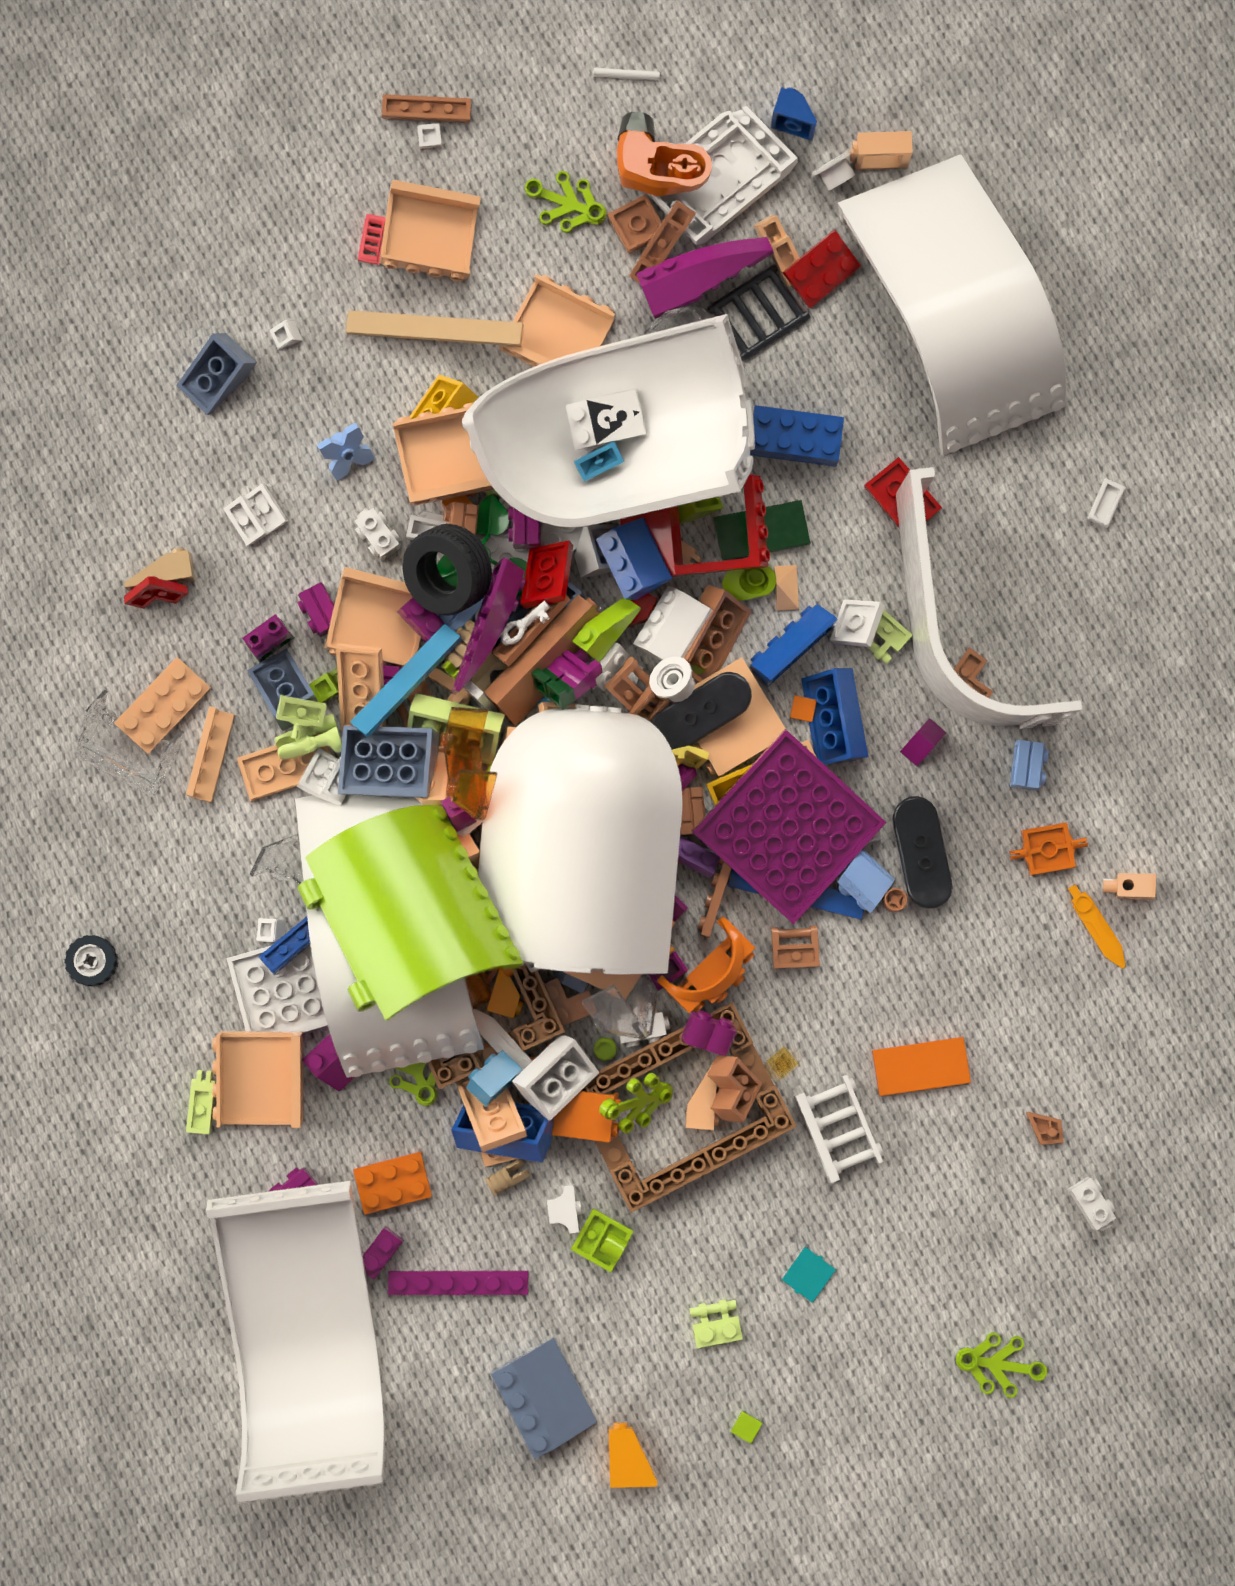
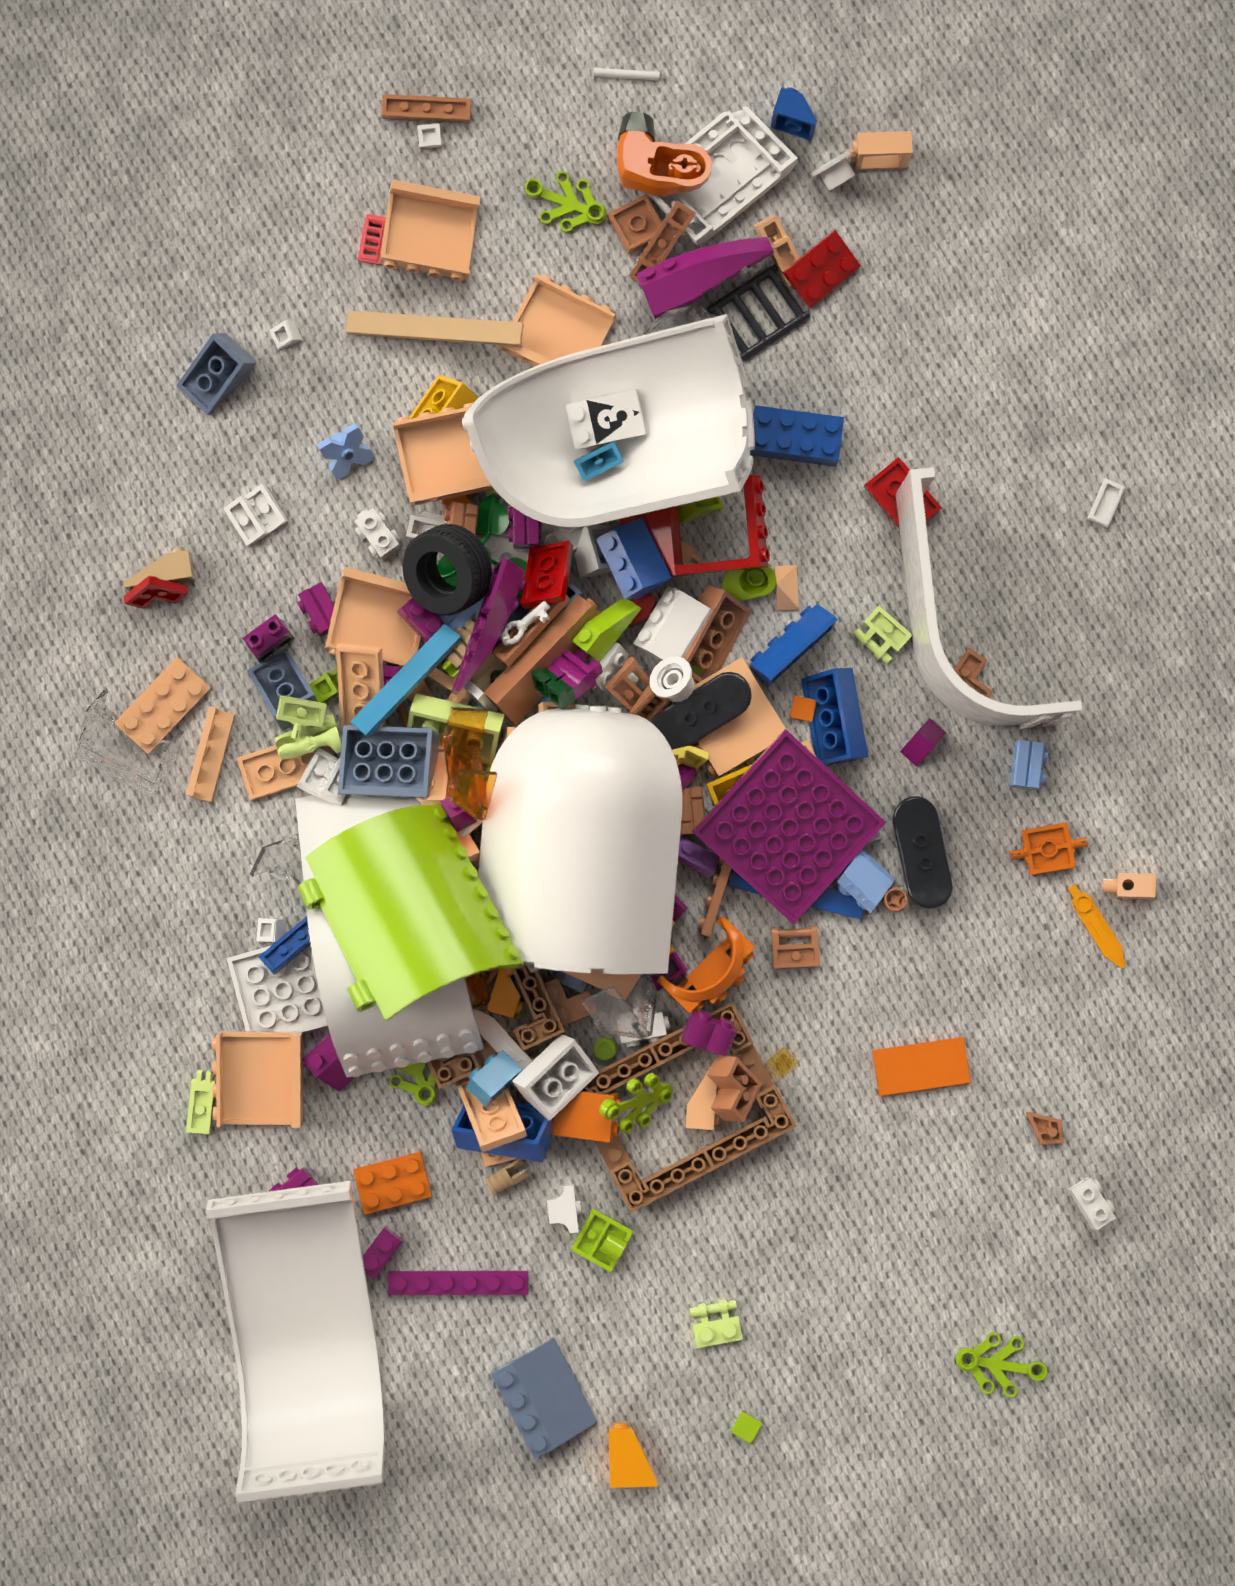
black wheel [64,935,118,986] -> none
dark green tile [713,500,811,561] -> none
teal piece [781,1247,836,1303] -> none
white fence [794,1075,884,1183] -> none
white plate [830,599,885,647] -> none
white panel [838,154,1066,455] -> none

